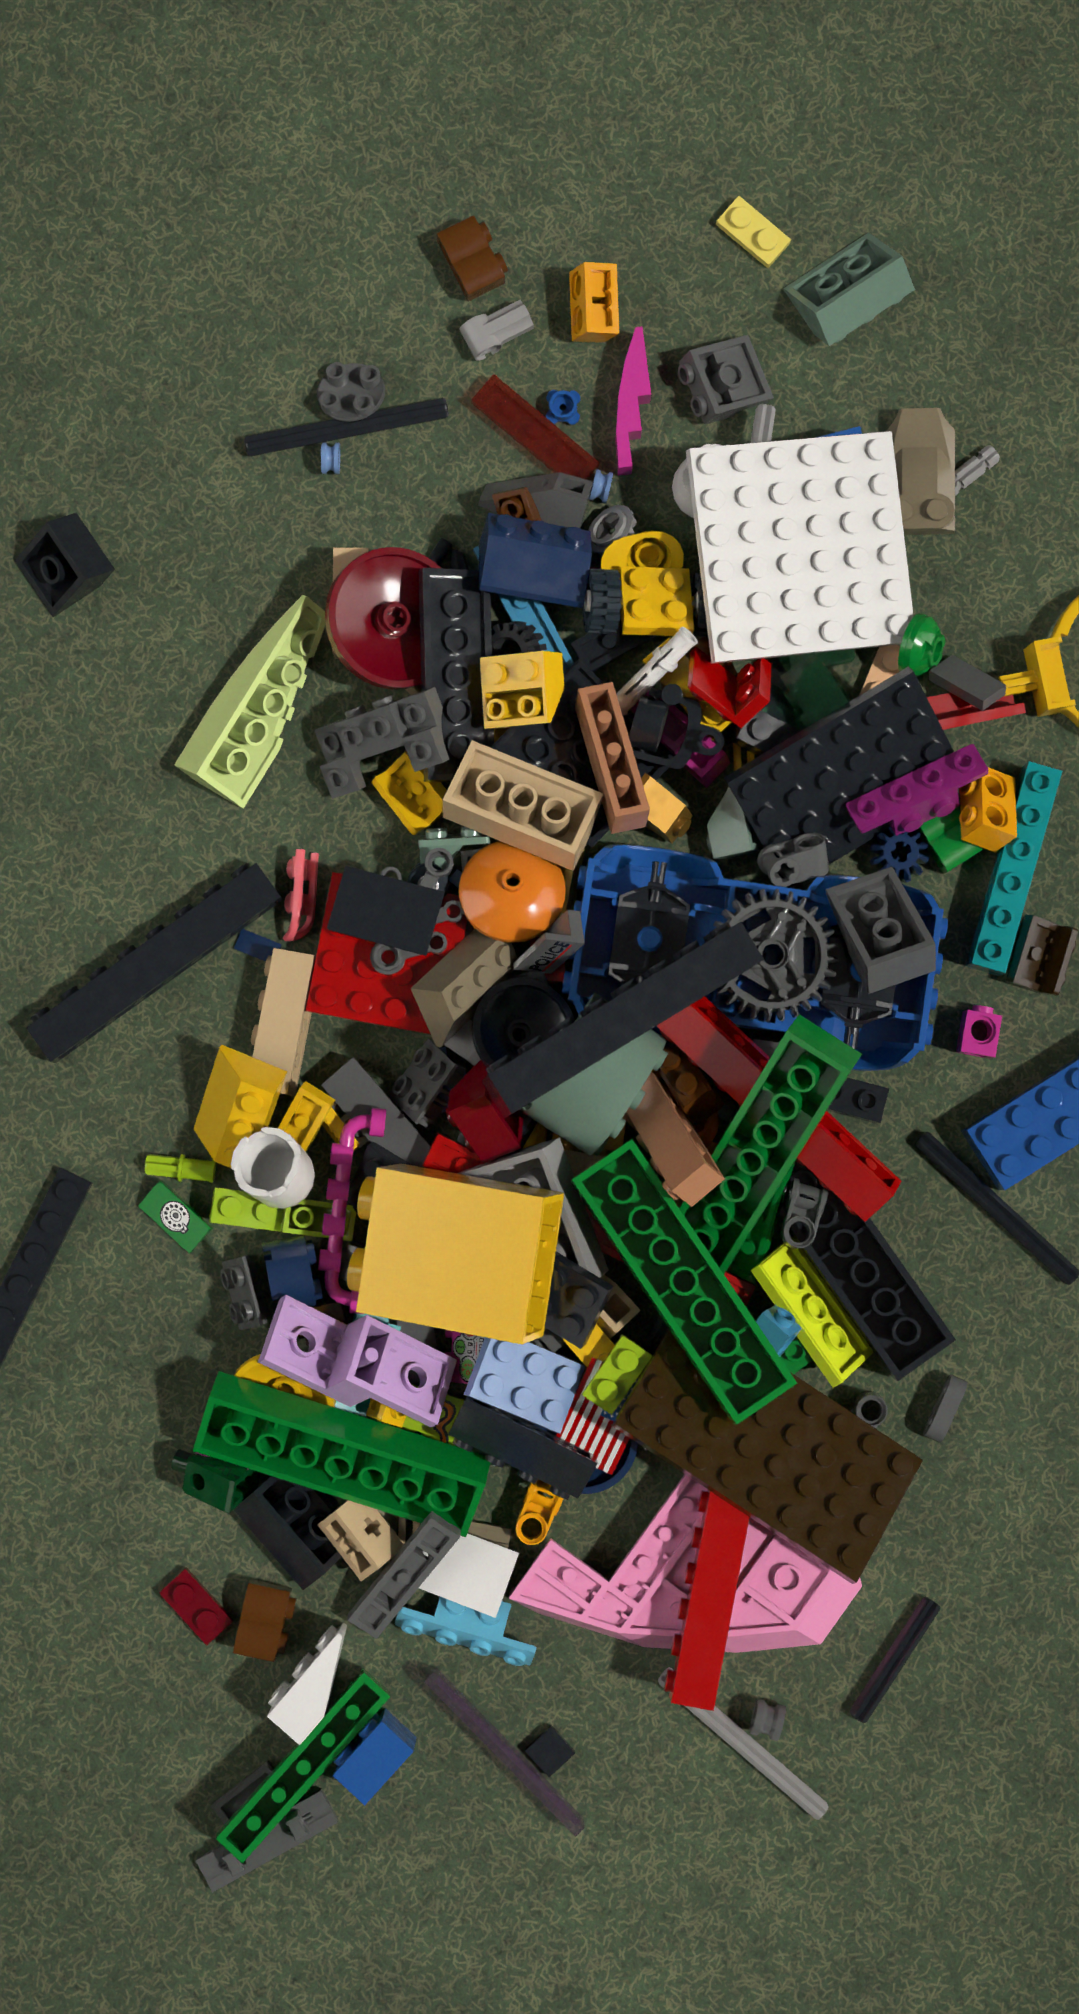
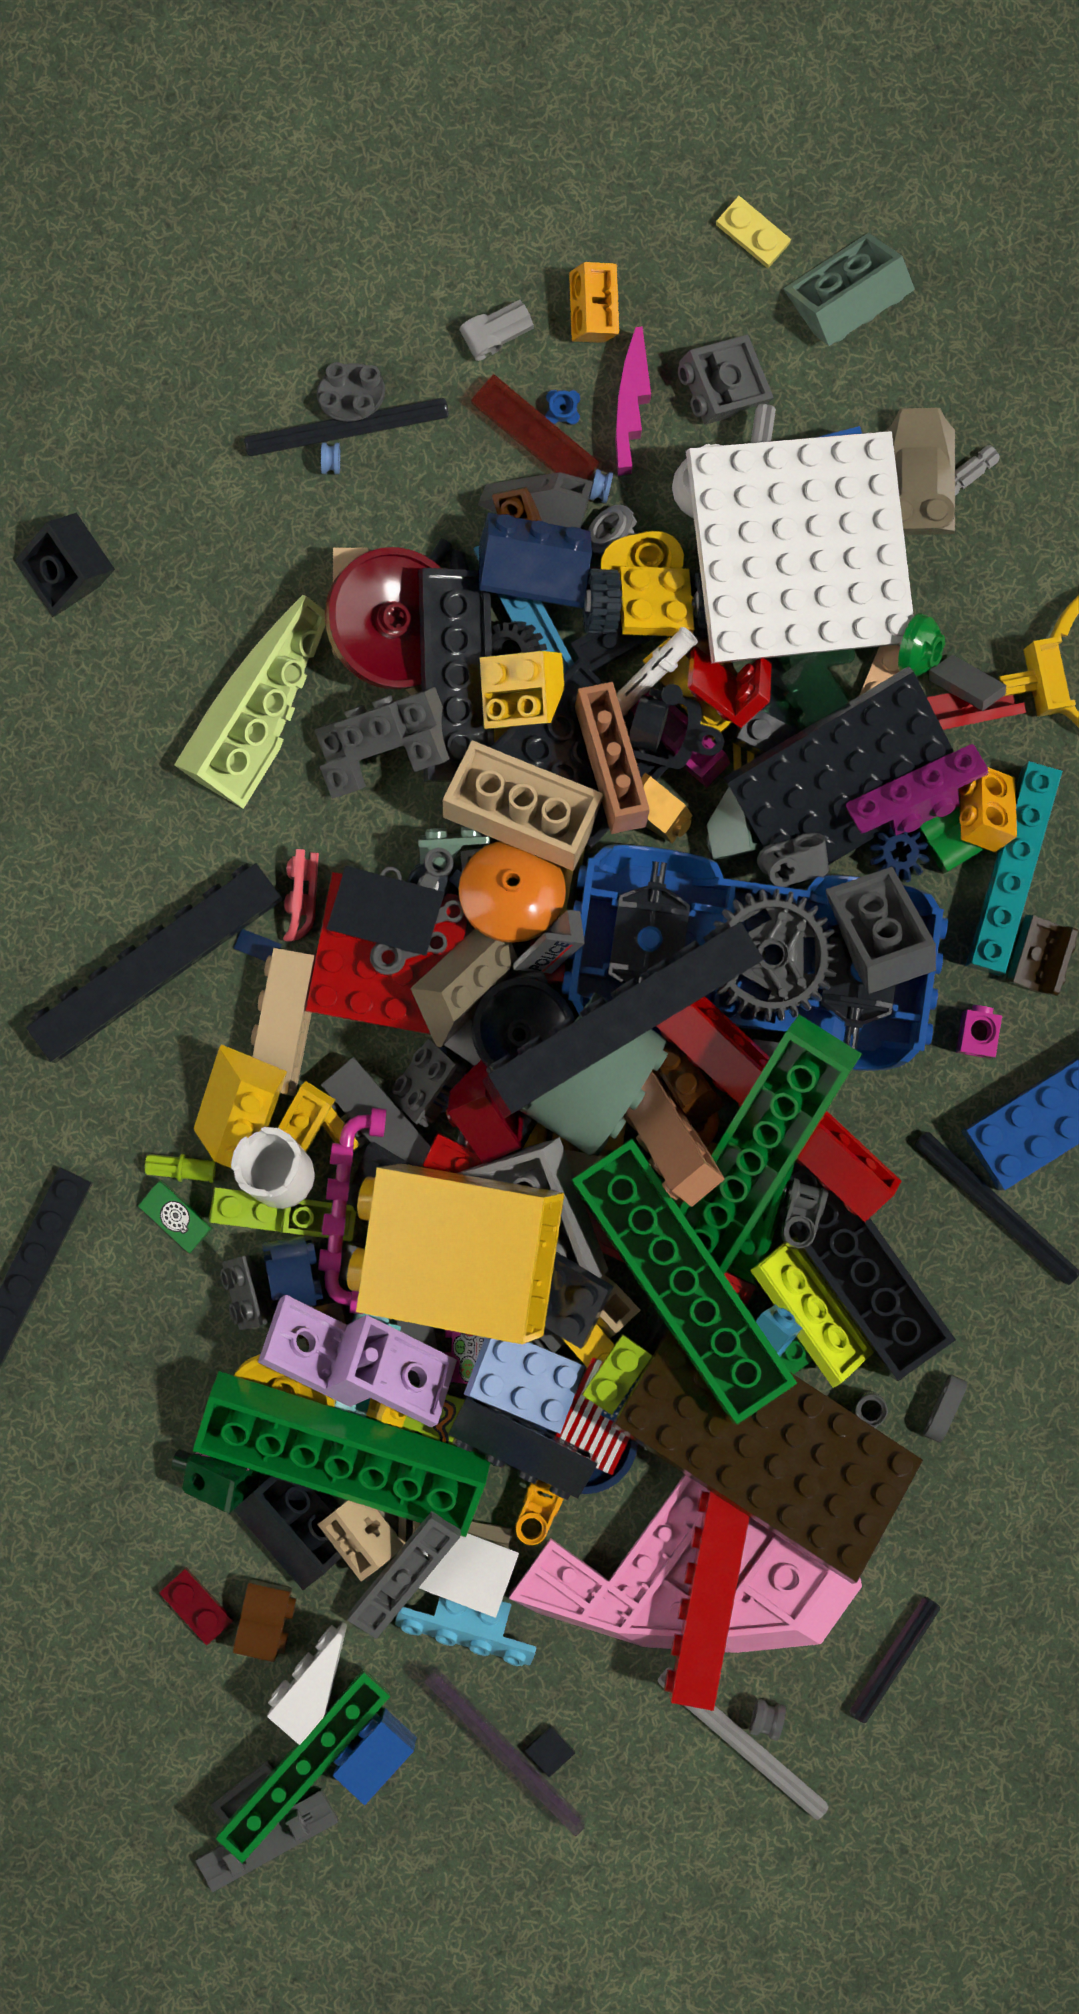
yellow bracket [371,751,447,835] -> none
reddish brown brick [437,215,508,302] -> none
black brick [827,1078,889,1124] -> none

